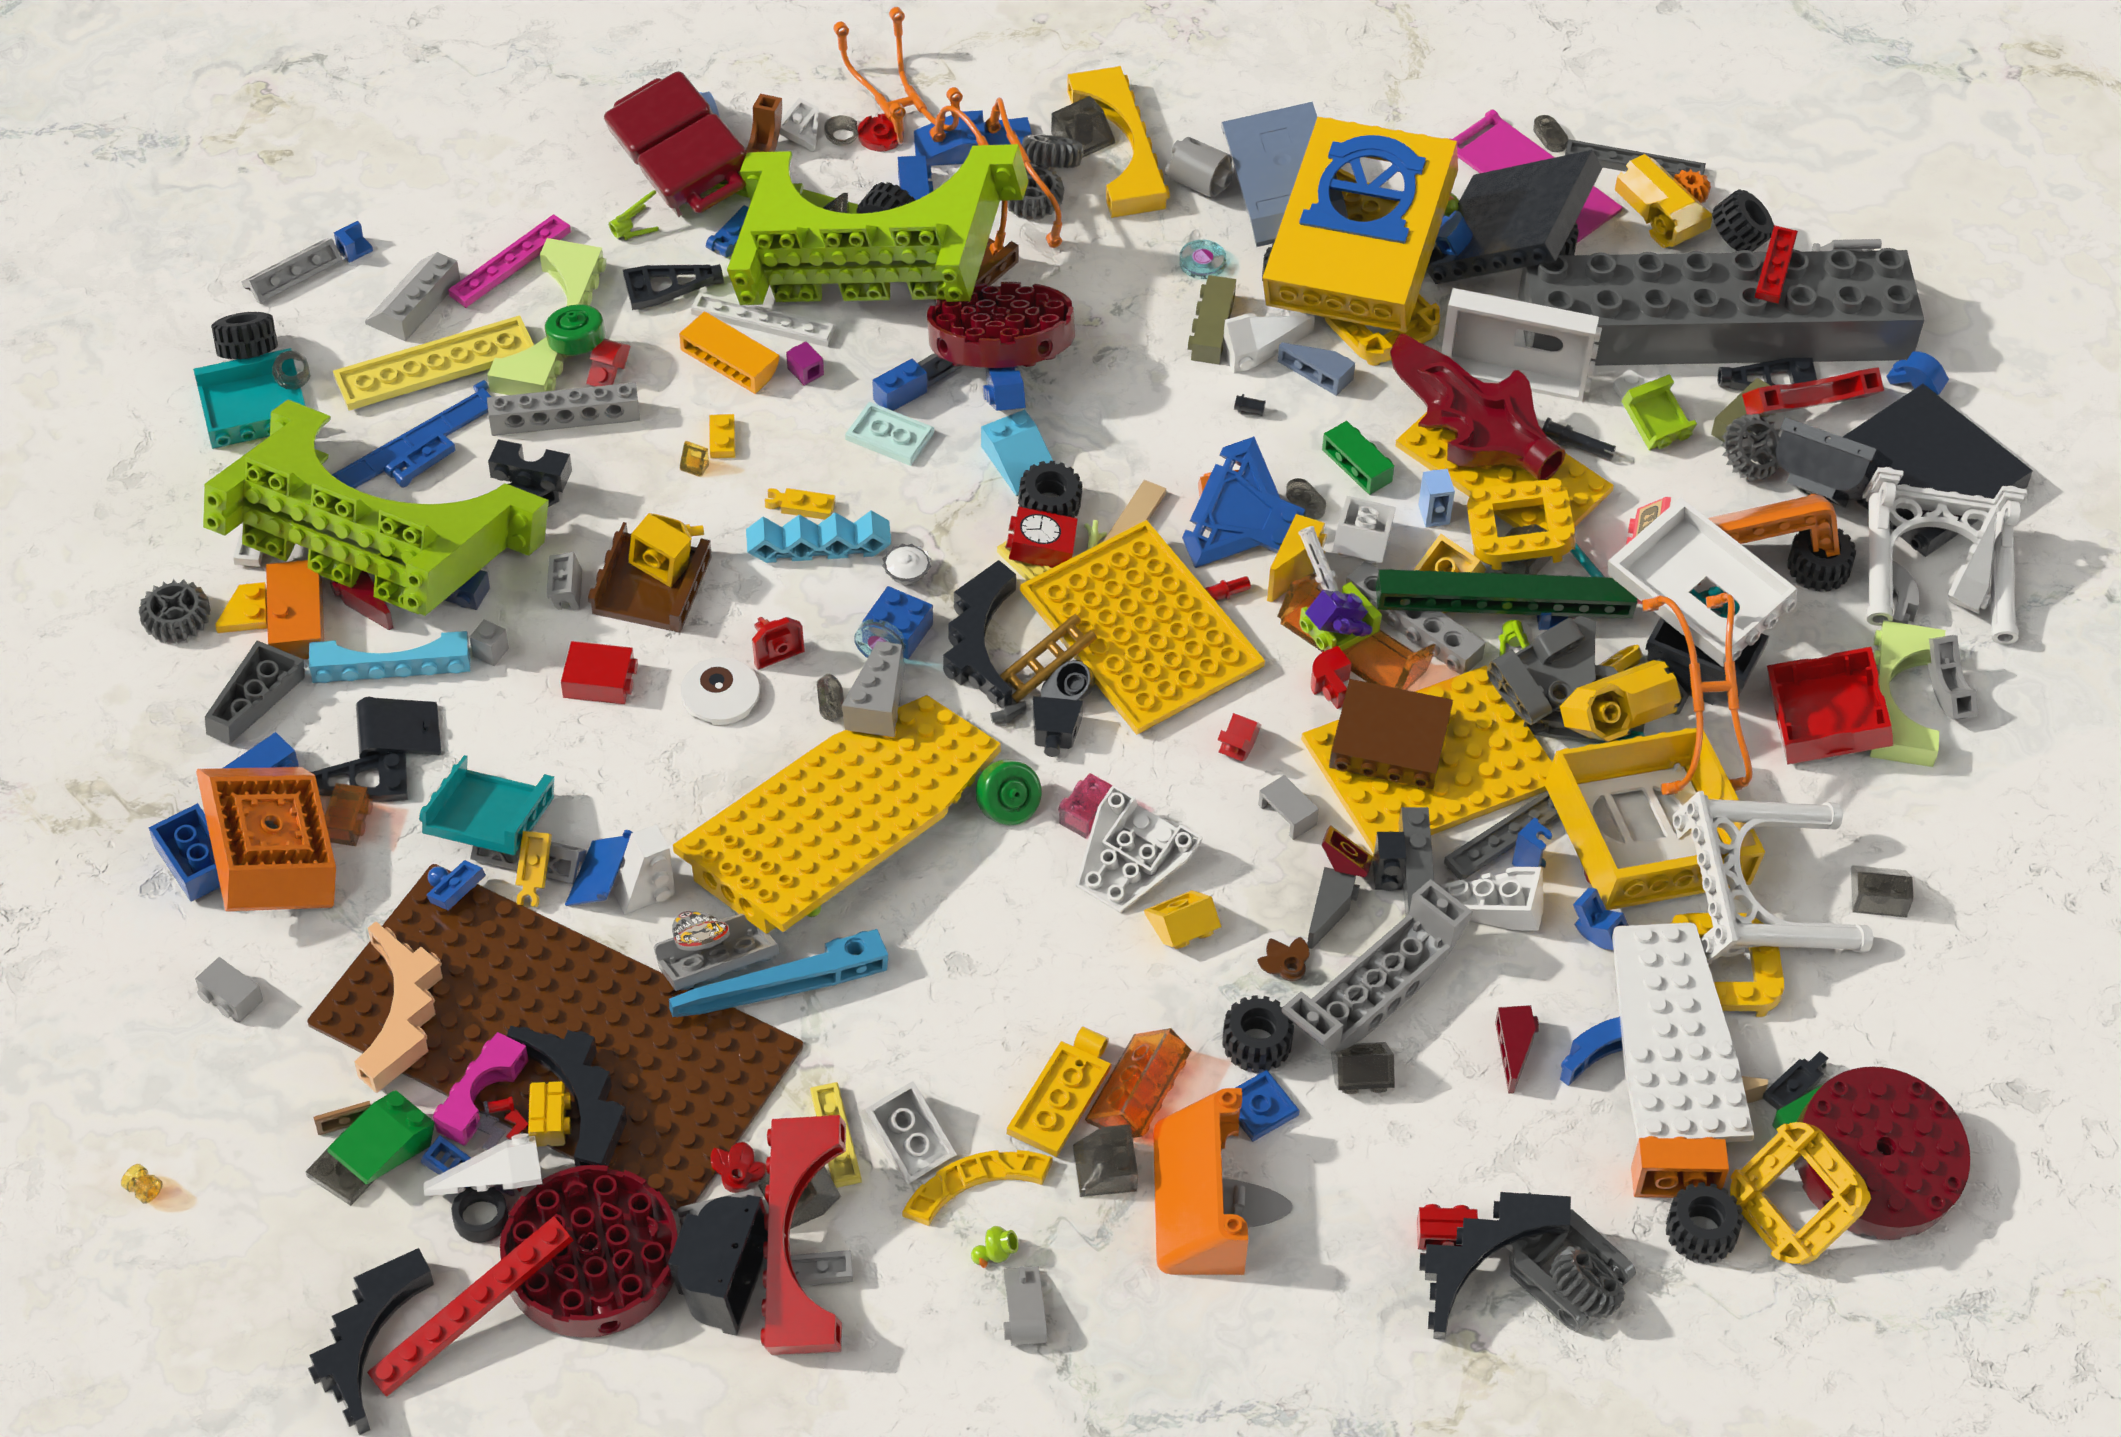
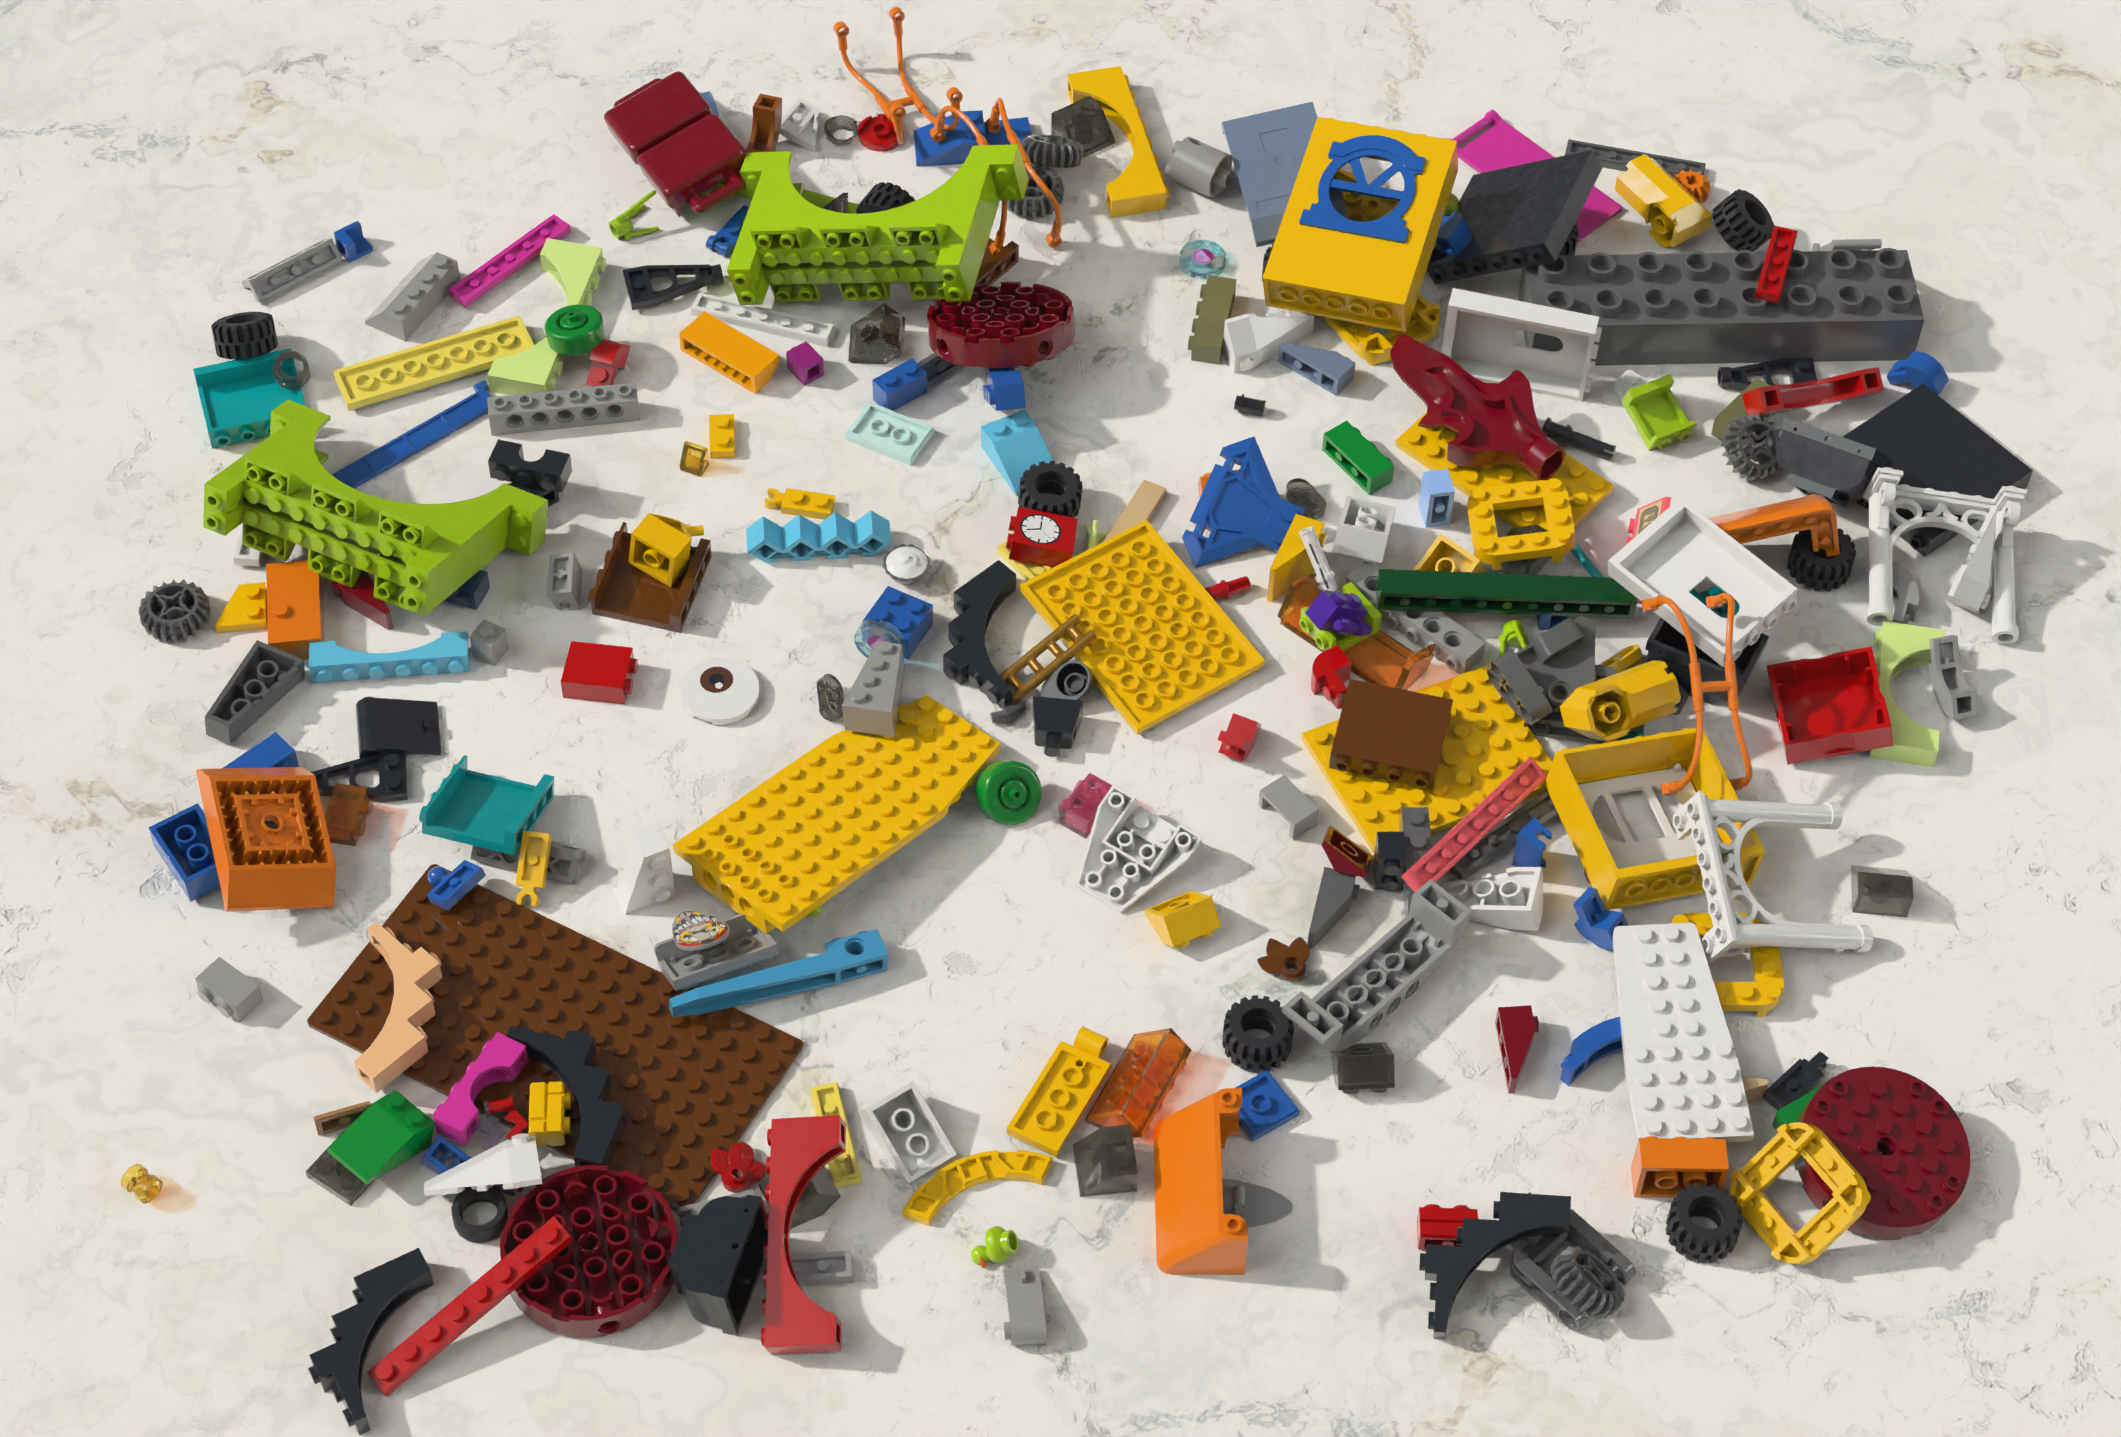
blue plate [385,431,456,488] -> none
blue piece [565,830,633,906] -> none
red piece [752,617,805,670] -> none
blue brick [898,155,933,200] -> none
clear smoke plate [1533,115,1568,152] -> none
none -> clear smoke slope [848,303,905,364]
none -> coral tile [1401,757,1547,893]

